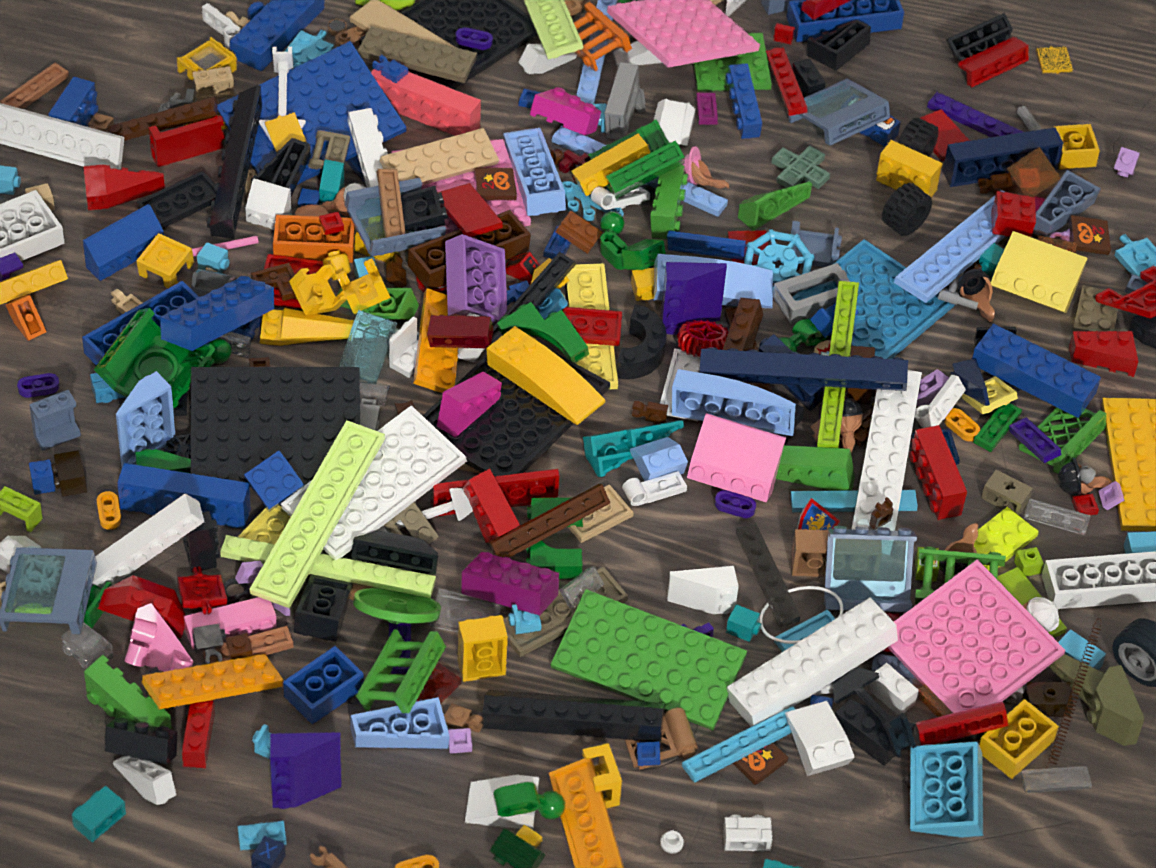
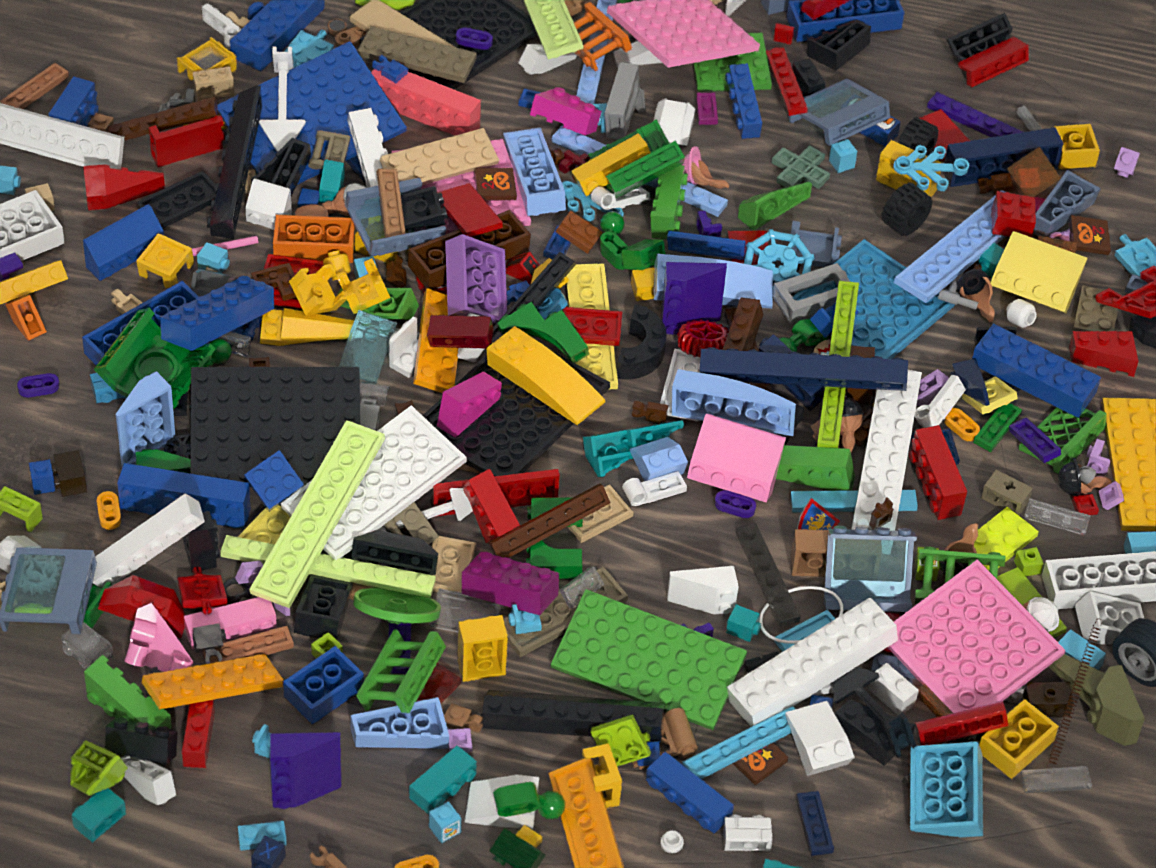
sand blue panel [29,390,81,451] -> none
reddish brown plate [226,633,253,660] -> none
yellow piece [265,113,306,152] -> none
red plate [319,212,344,235] -> none
yellow piece [1036,46,1073,74] -> none
none -> lime wedge [70,740,128,795]
none -> lime plate [311,632,343,659]
none -> teal brick [409,745,477,815]
none -> medium azure brick [429,802,461,843]
none -> tan tile [431,536,476,597]
none -> lime plate [591,714,651,767]
none -> blue brick [646,752,734,834]
none -> dark purple bracket [696,211,722,237]
none -> black piece [744,652,779,673]
none -> dark blue plate [796,791,834,856]
none -> medium azure brick [829,139,857,173]
none -> medium azure plant [893,145,969,191]
none -> white head [1006,299,1037,328]
none -> white slope [1074,591,1144,645]
none -> lavender bracket [1086,439,1110,475]

